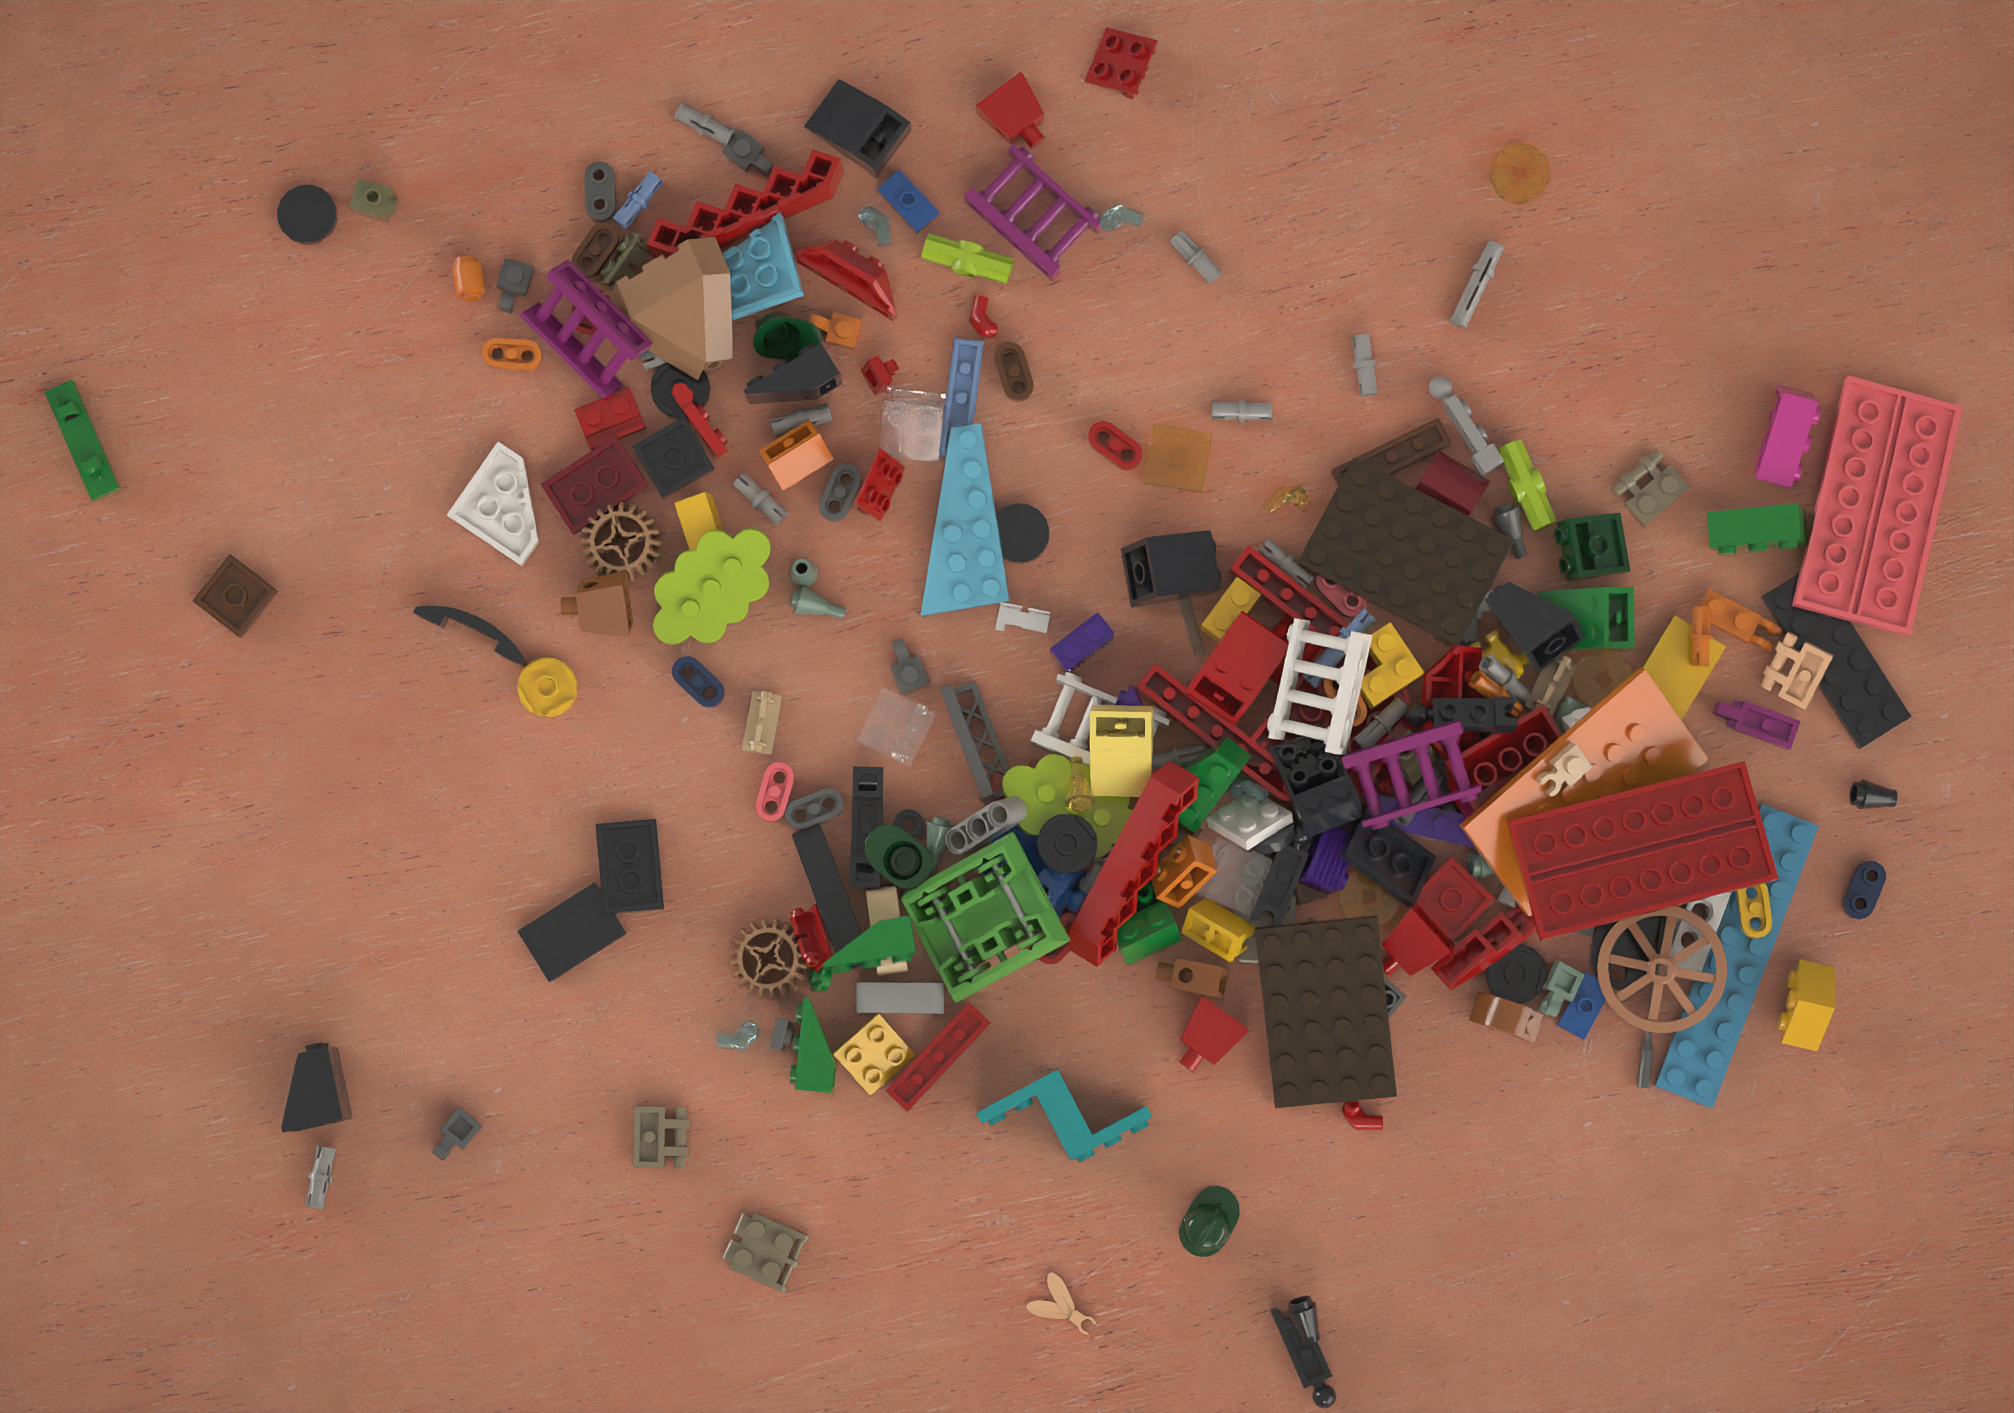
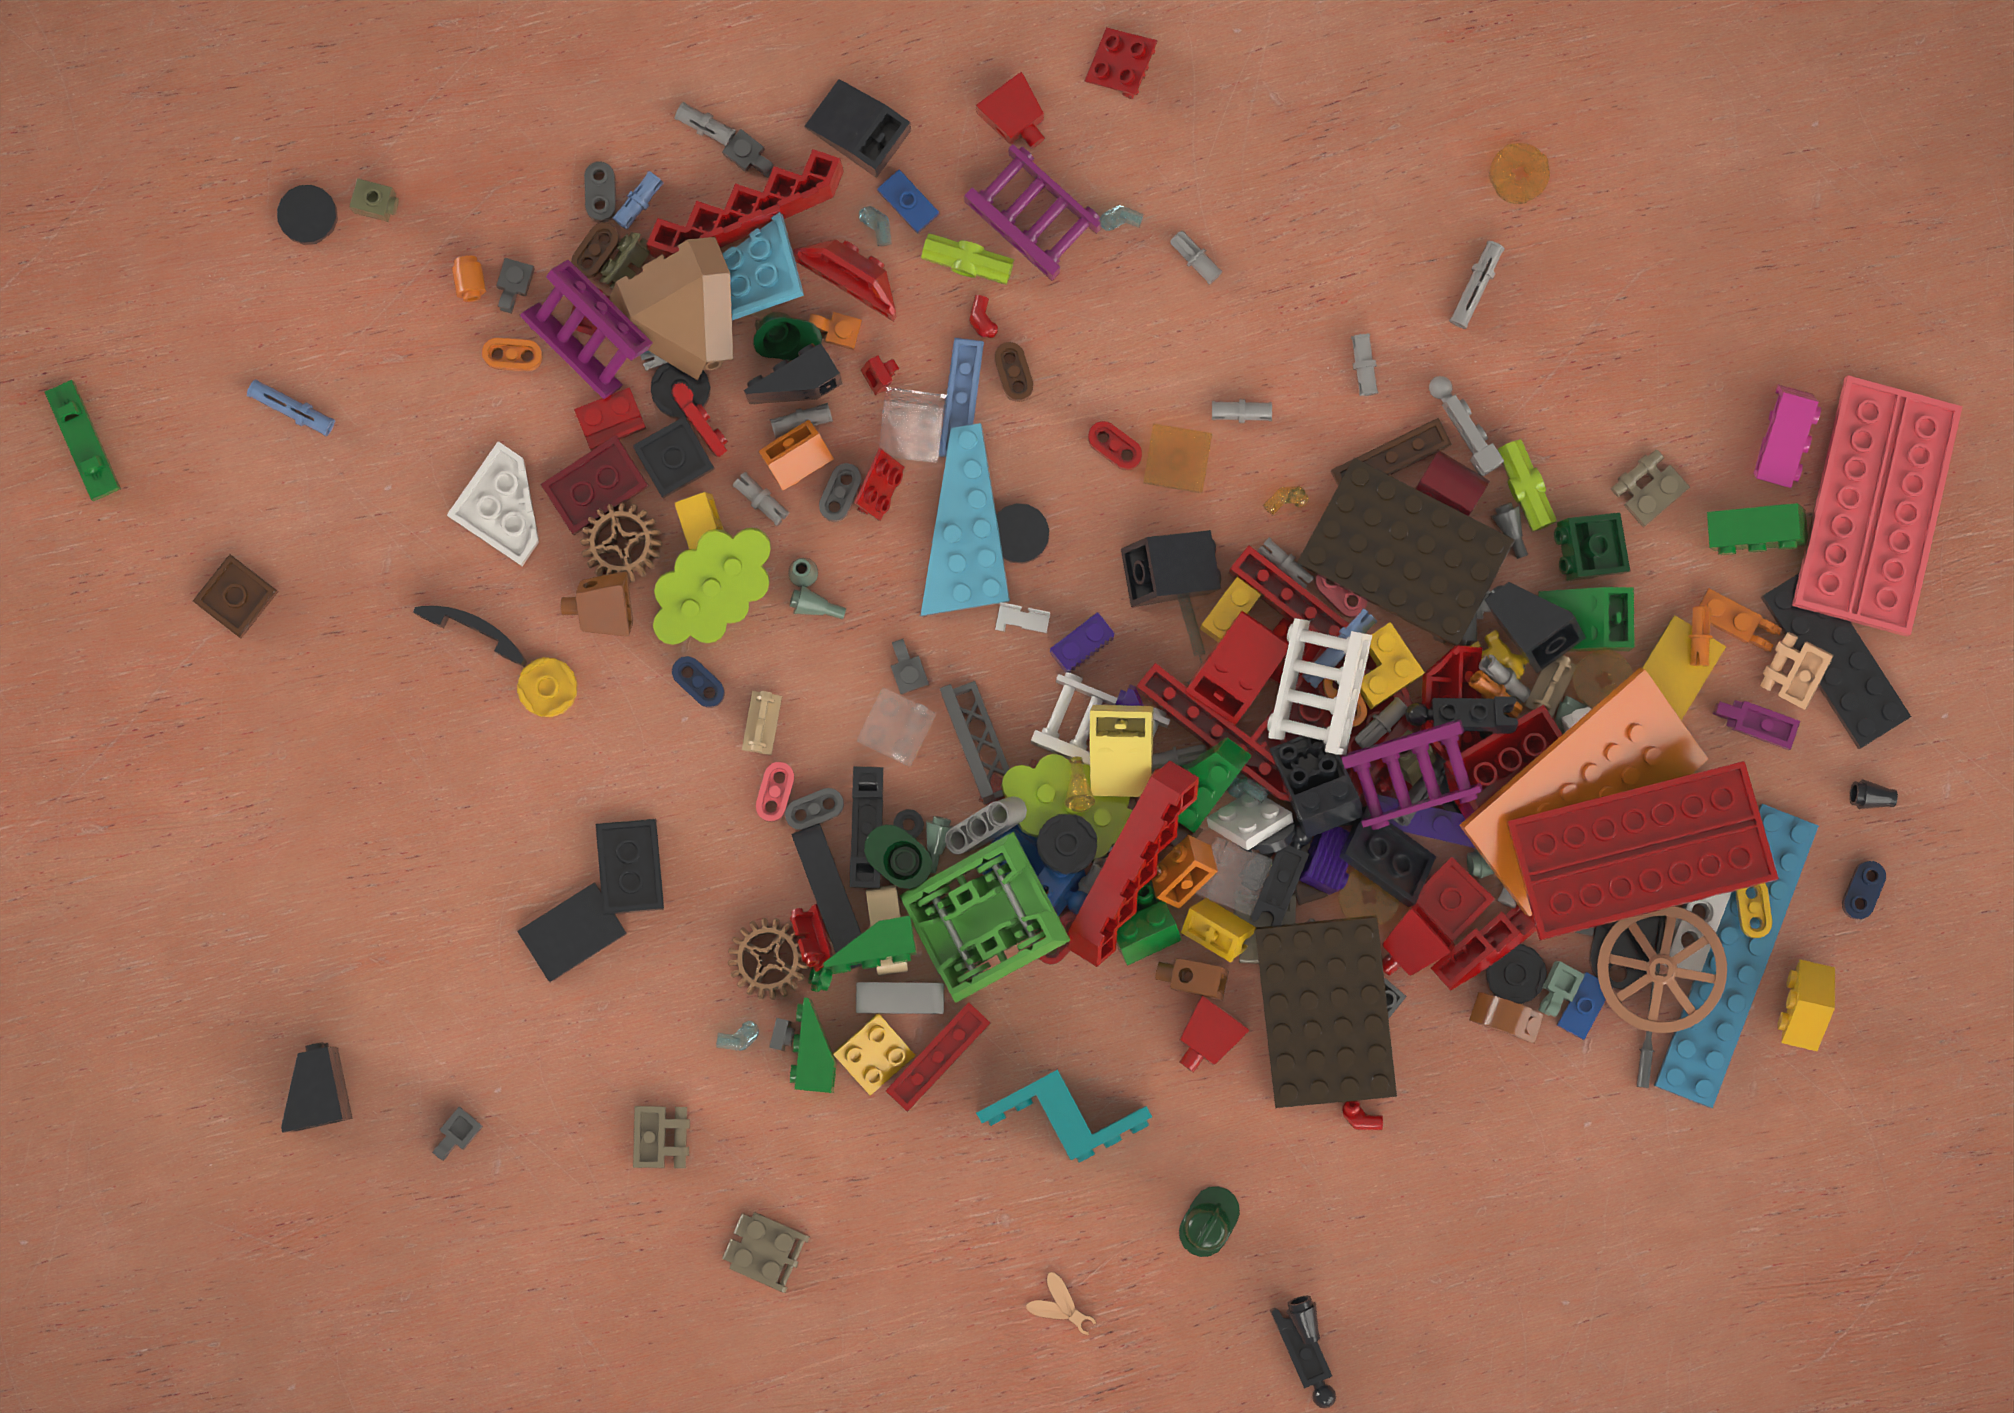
light grey pin [304,1146,336,1210] -> none
tan plate [1536,742,1592,796] -> none
none -> medium blue pin [247,379,335,436]

